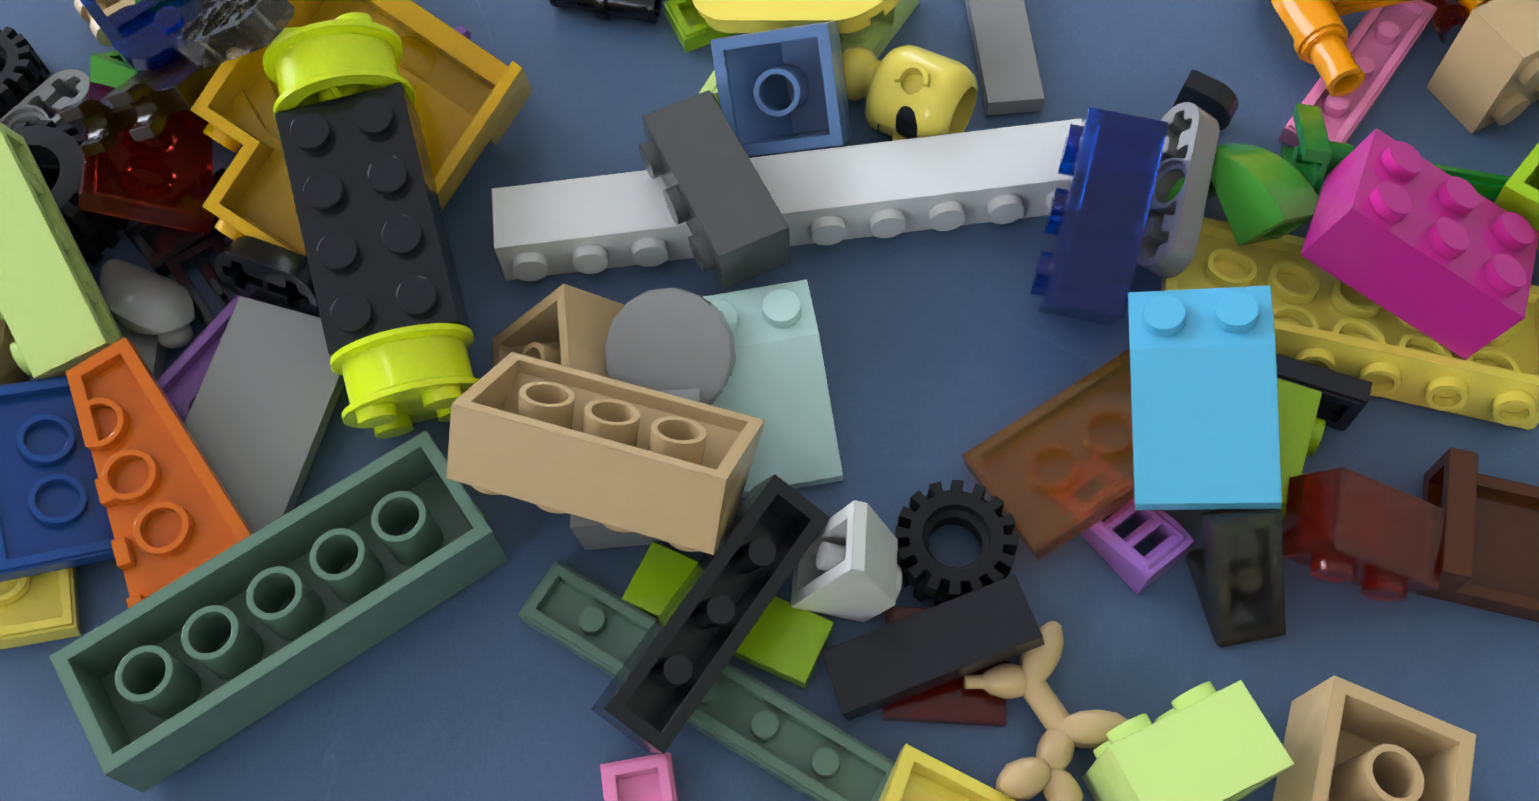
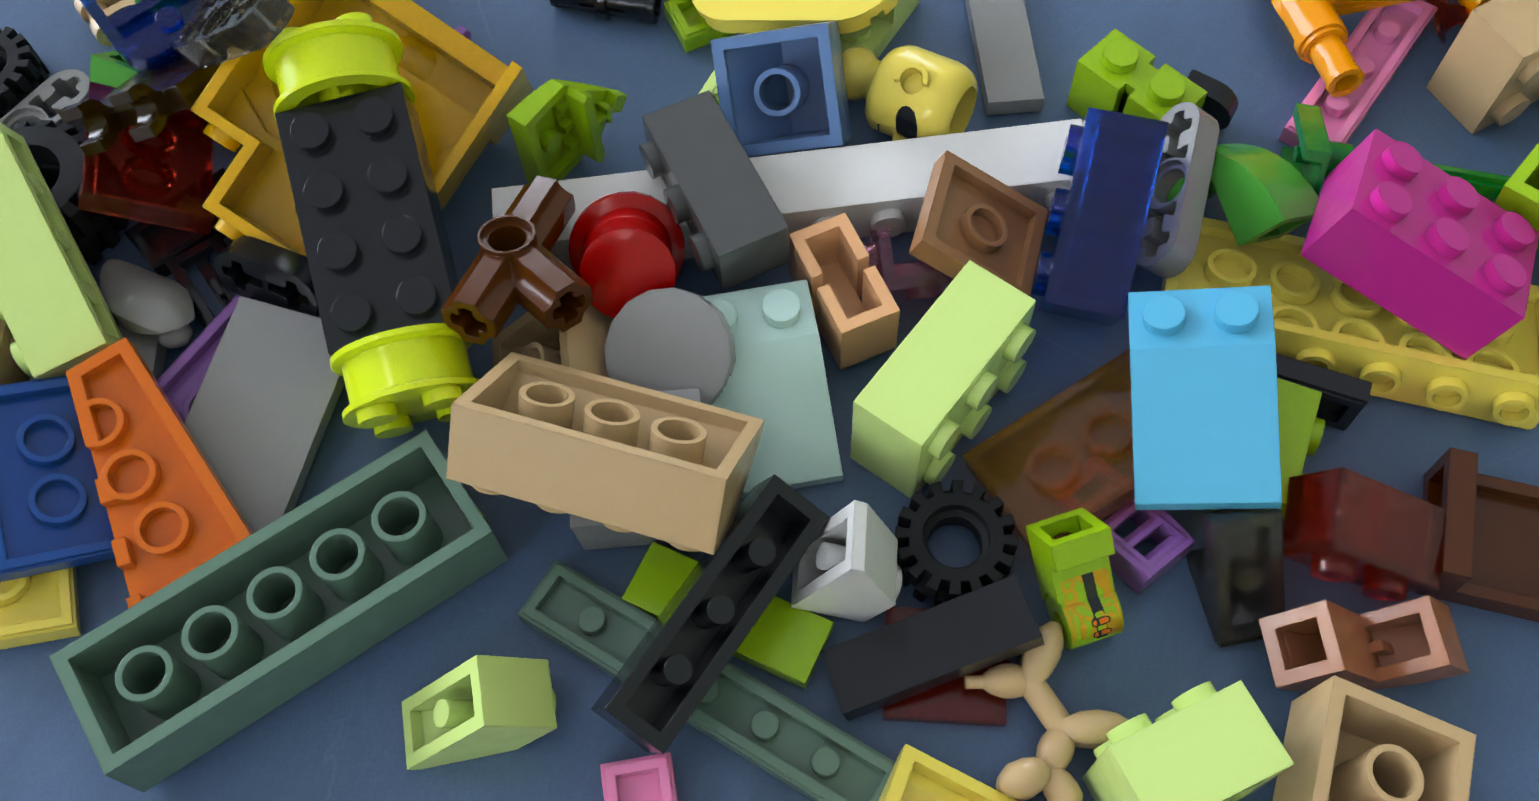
none -> yellowish green slope [401,655,557,770]
none -> reddish brown piece [441,175,593,345]
none -> lime slope [506,79,627,184]
none -> red piece [568,191,685,318]
none -> light nougat piece [789,213,900,370]
none -> yellowish green brick [850,260,1036,498]
none -> clear pink bracket [863,228,953,300]
none -> medium nougat plate [909,150,1048,296]
none -> lime leg [1025,507,1124,651]
none -> lime piece [1066,29,1208,165]
none -> nougat brick [1258,595,1470,692]

